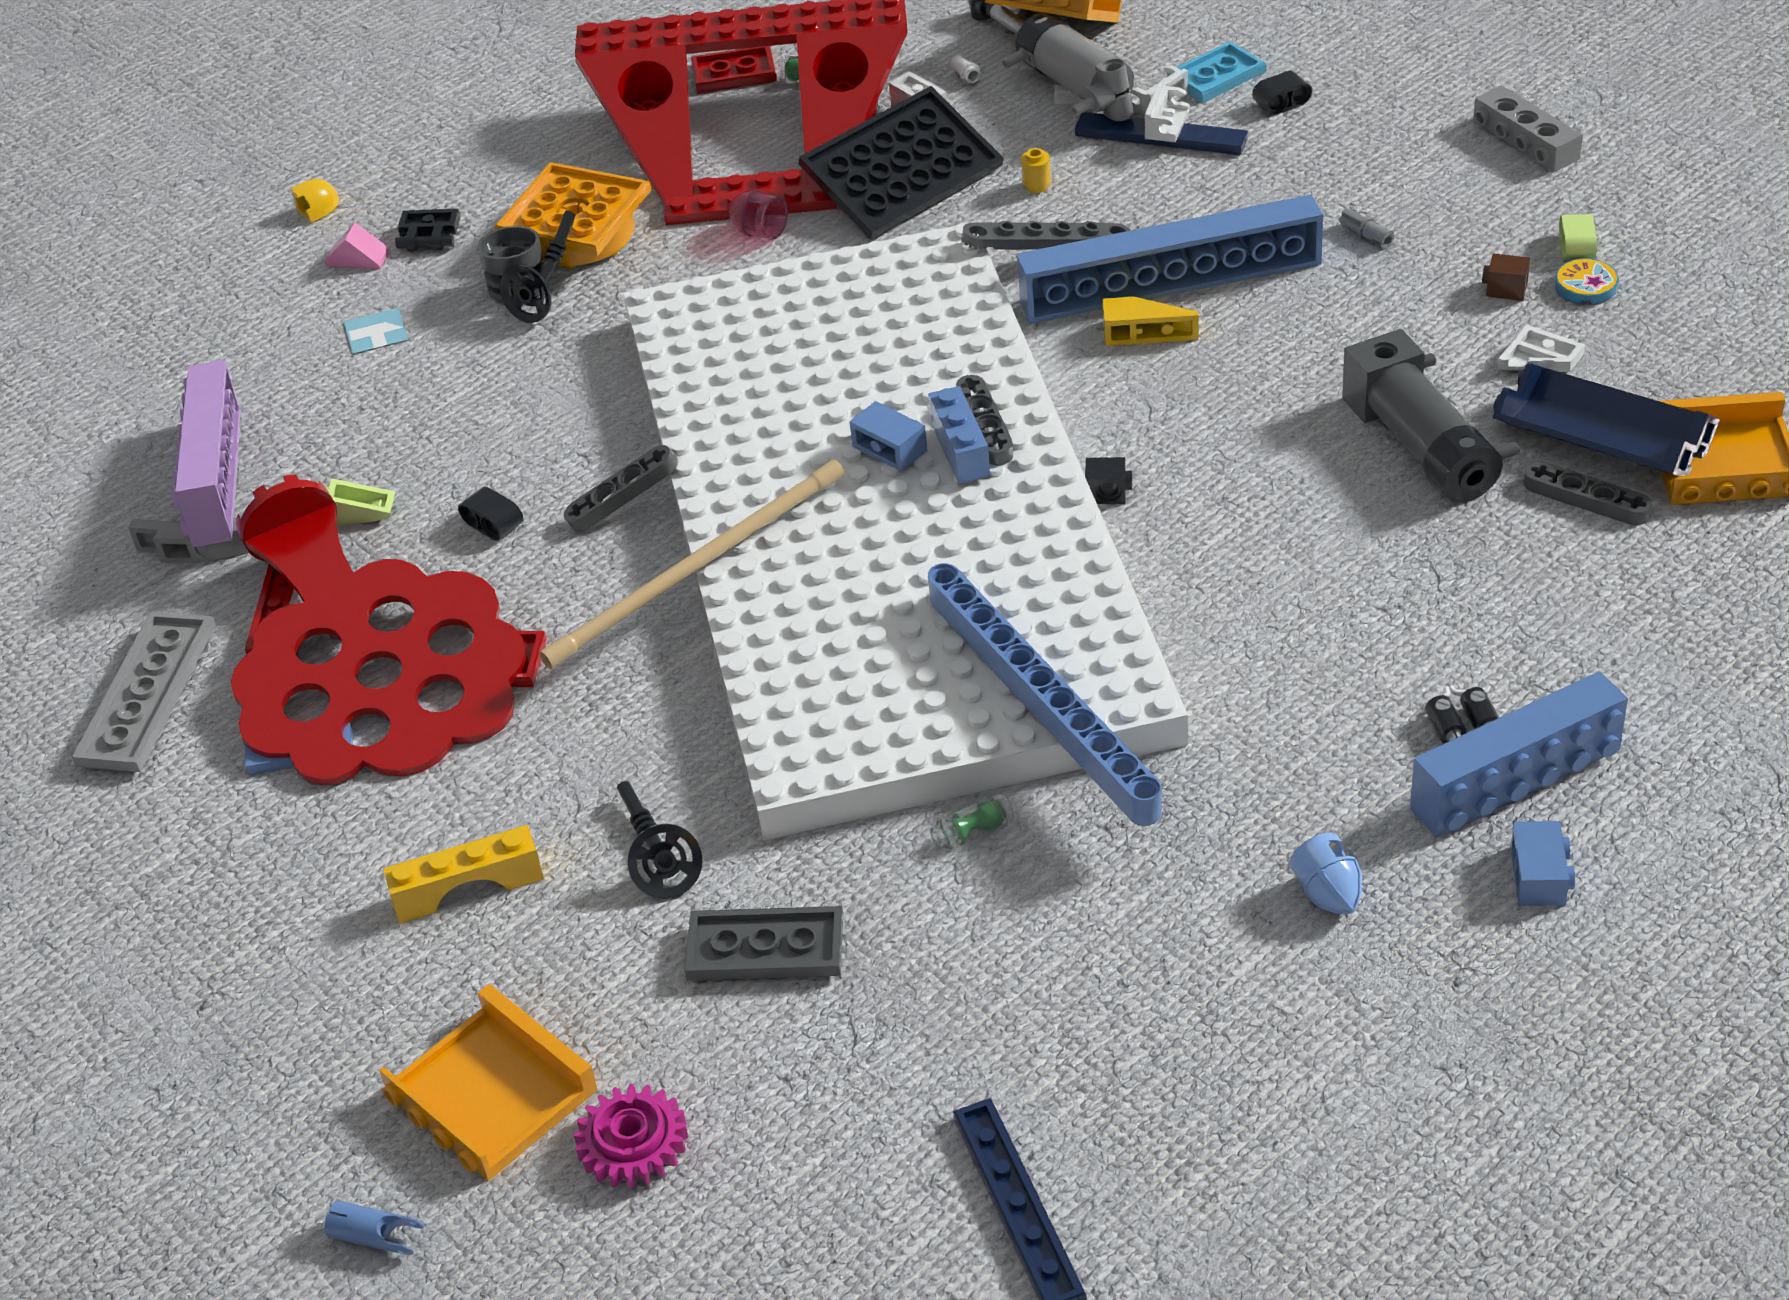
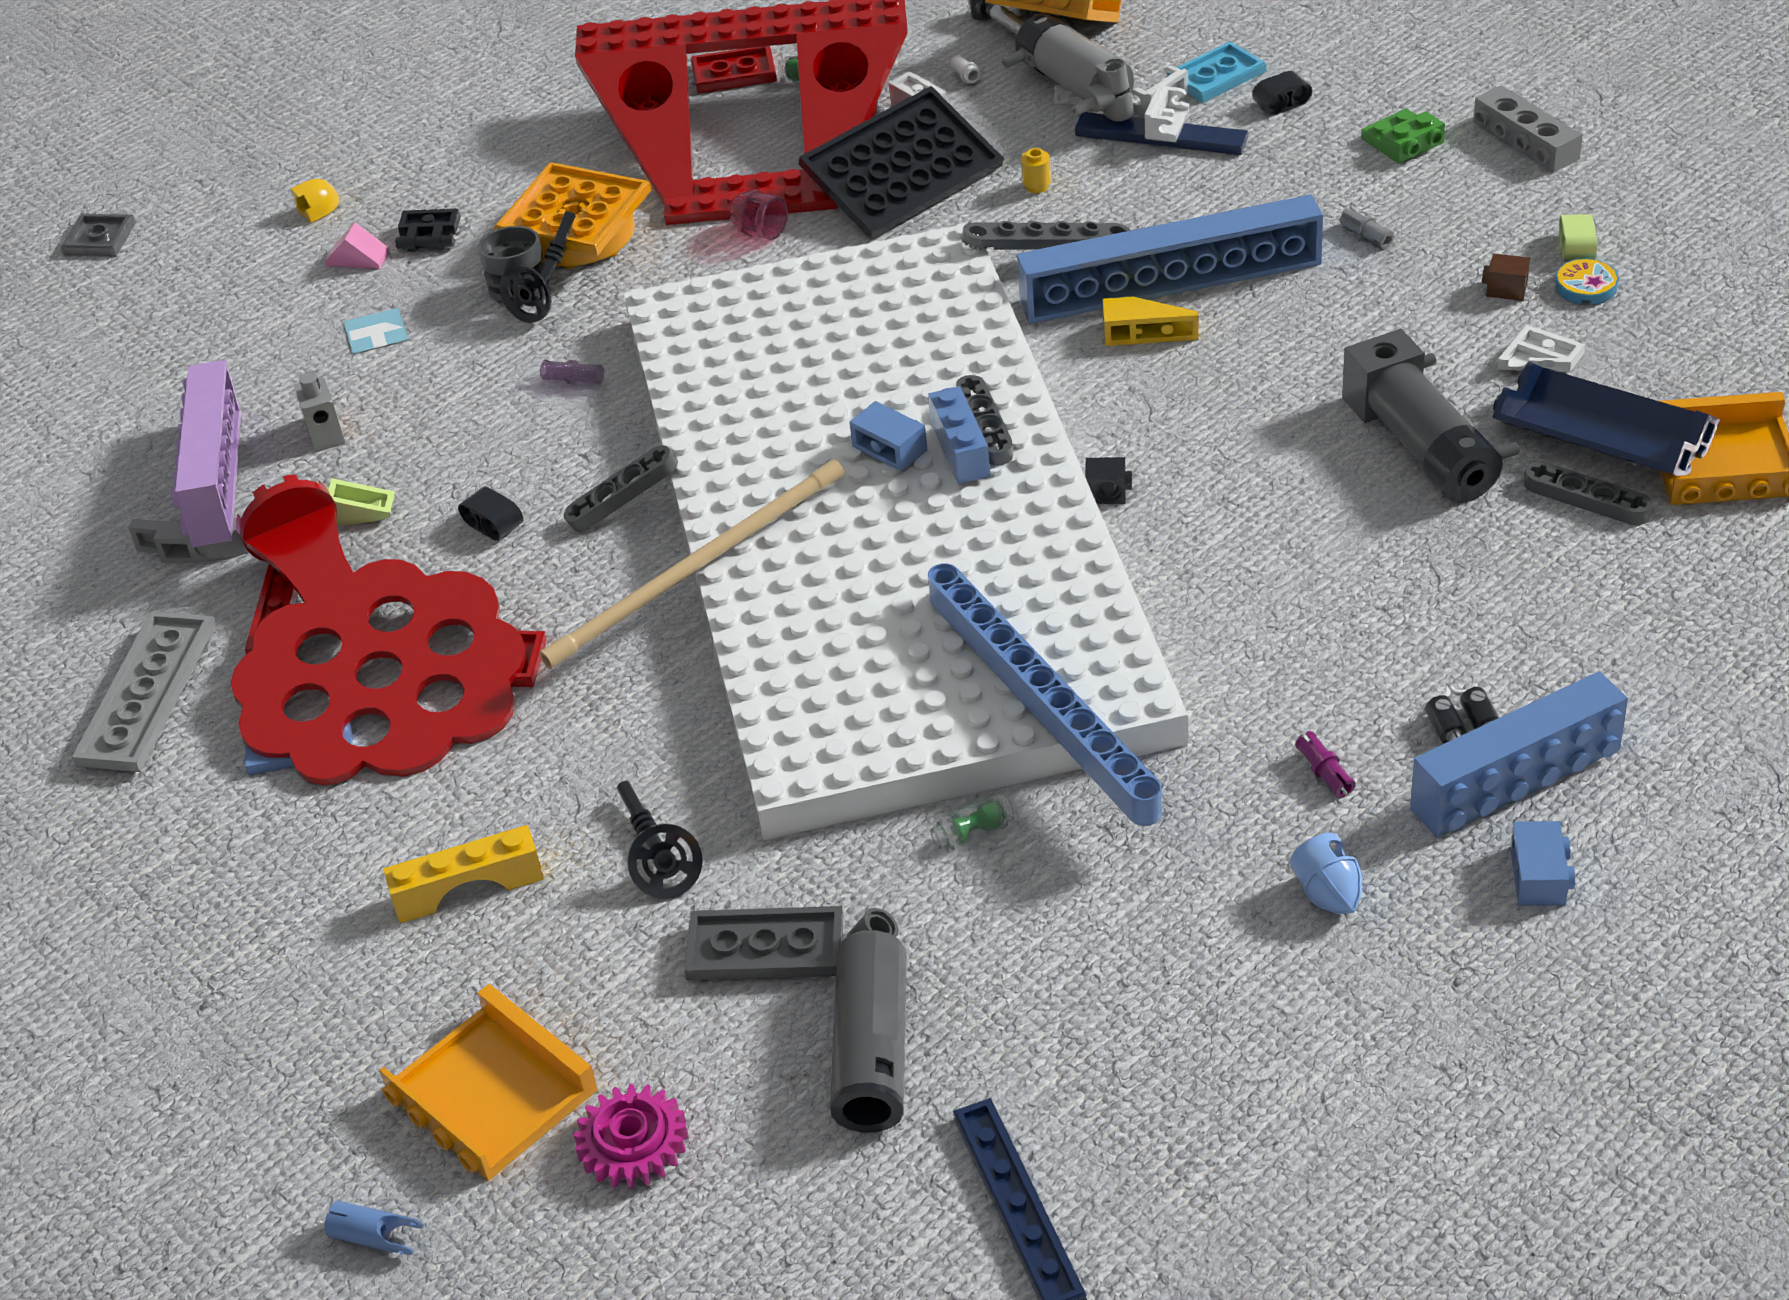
none -> flat silver tile [61,213,136,257]
none -> light grey torso [294,372,345,452]
none -> clear purple pin [540,360,604,385]
none -> dark grey piece [830,908,907,1133]
none -> magenta pin [1295,731,1356,798]
none -> bright green plate [1361,108,1445,164]

